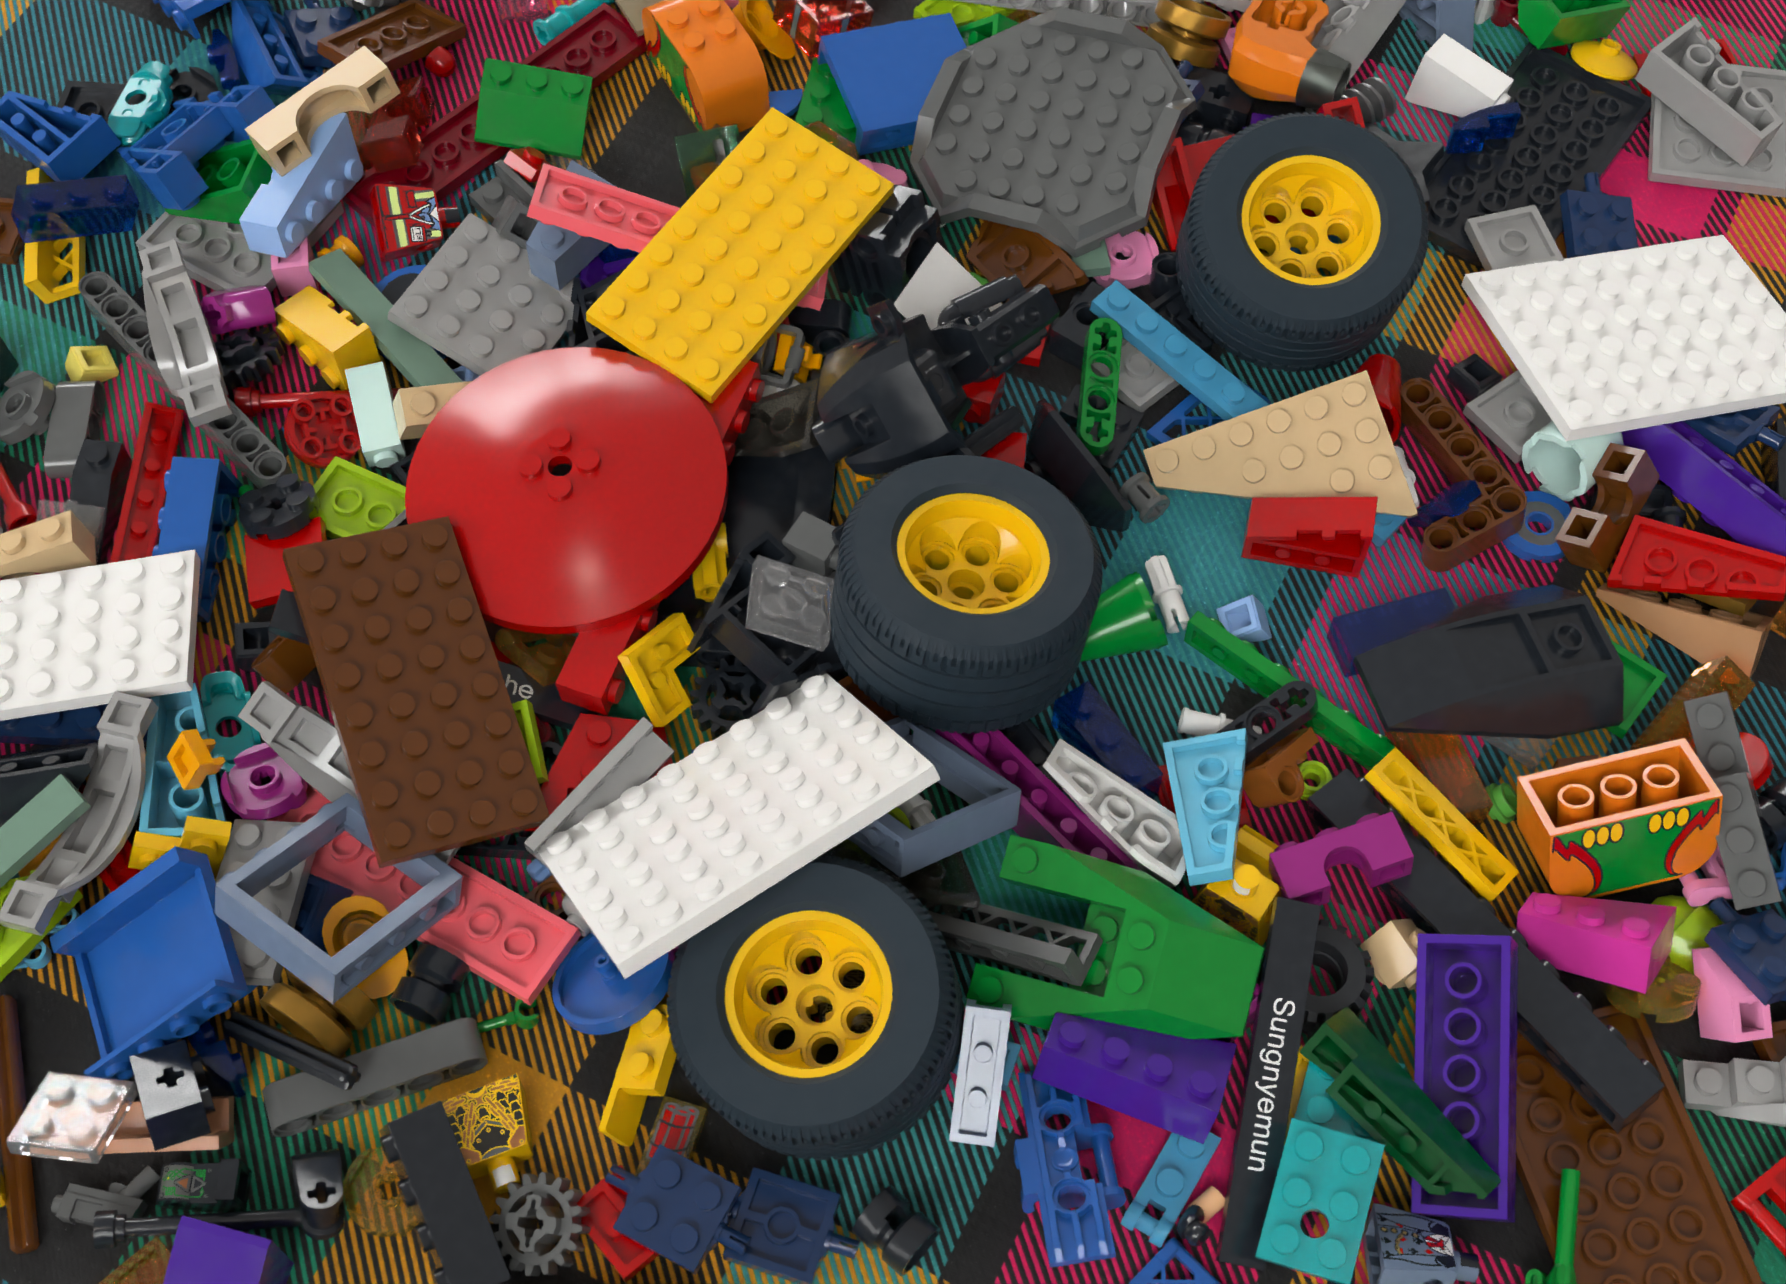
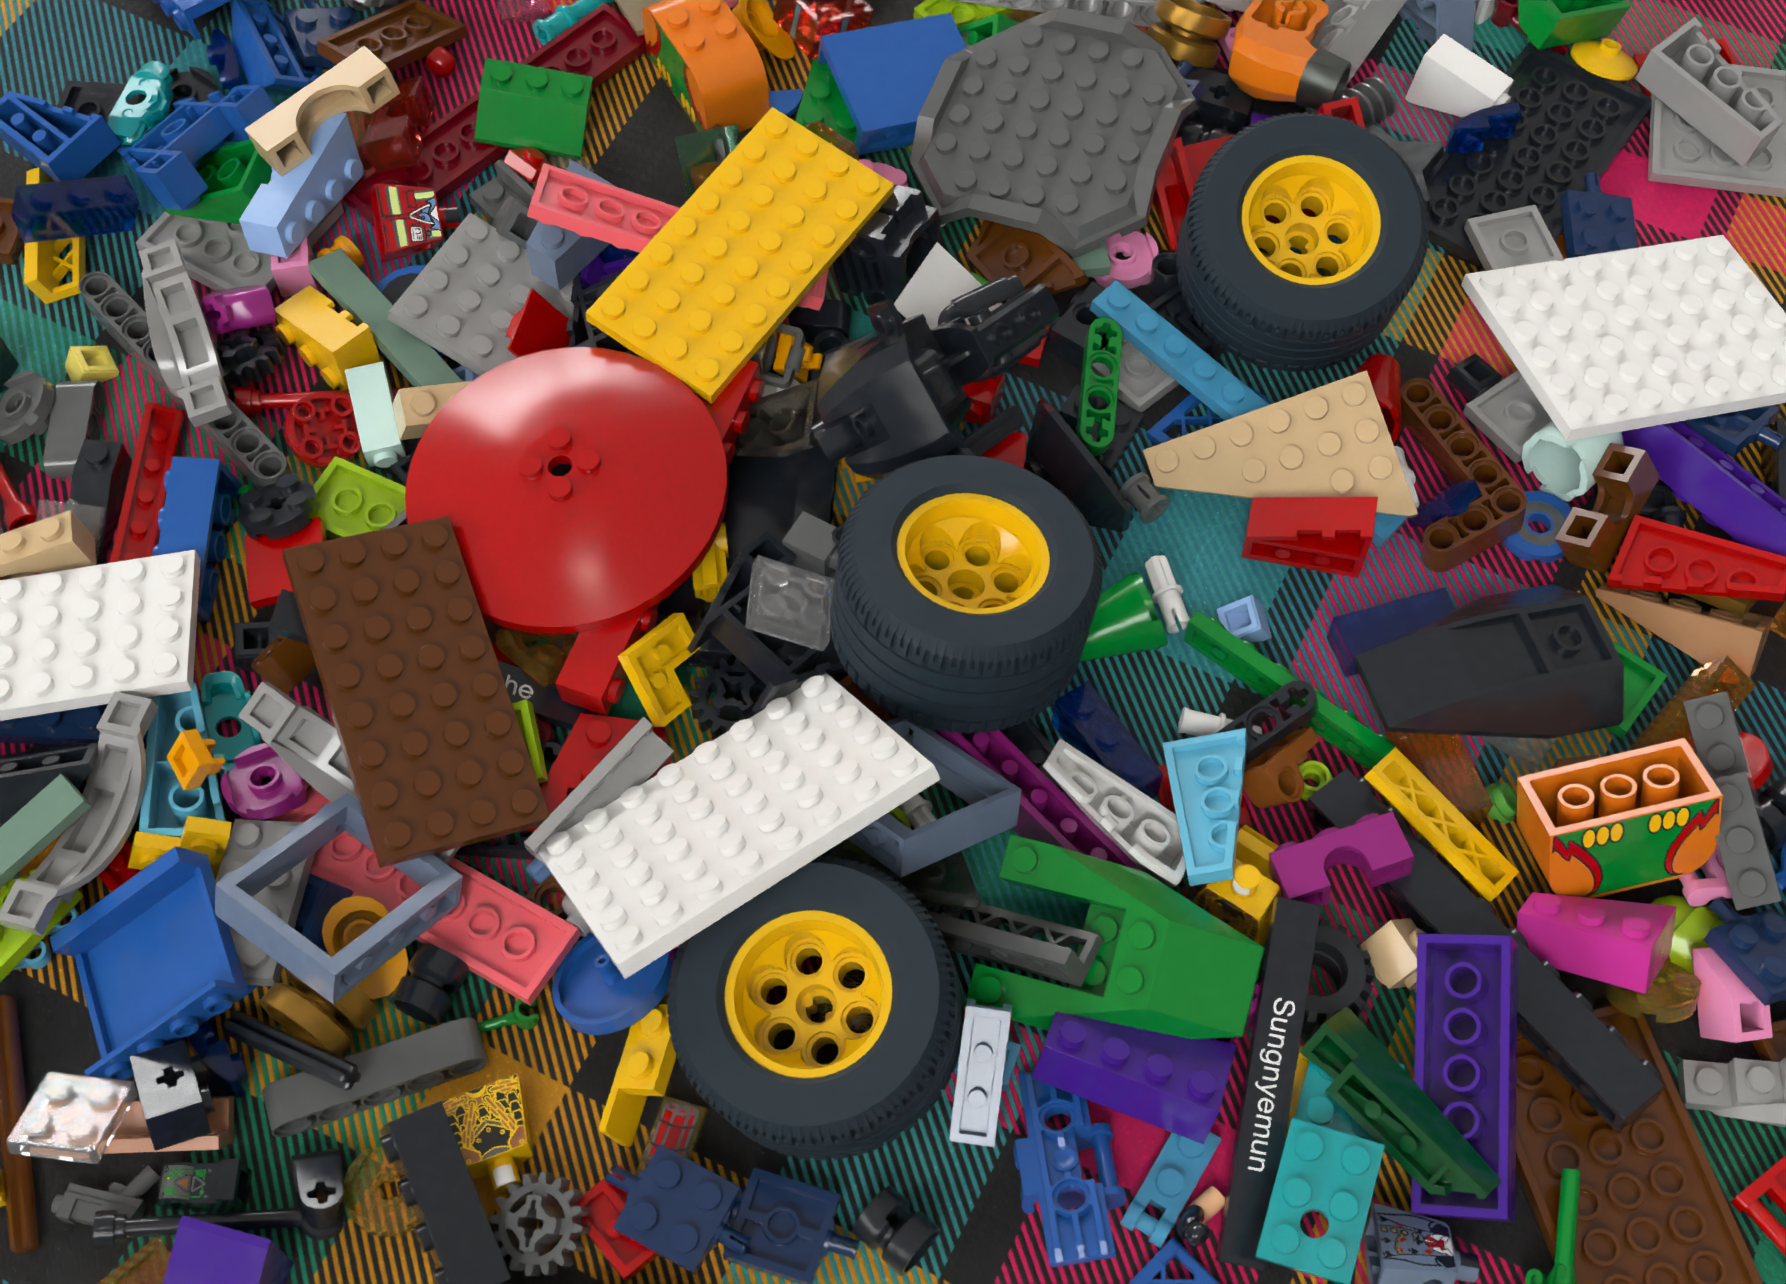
none -> red piece [505,289,570,358]

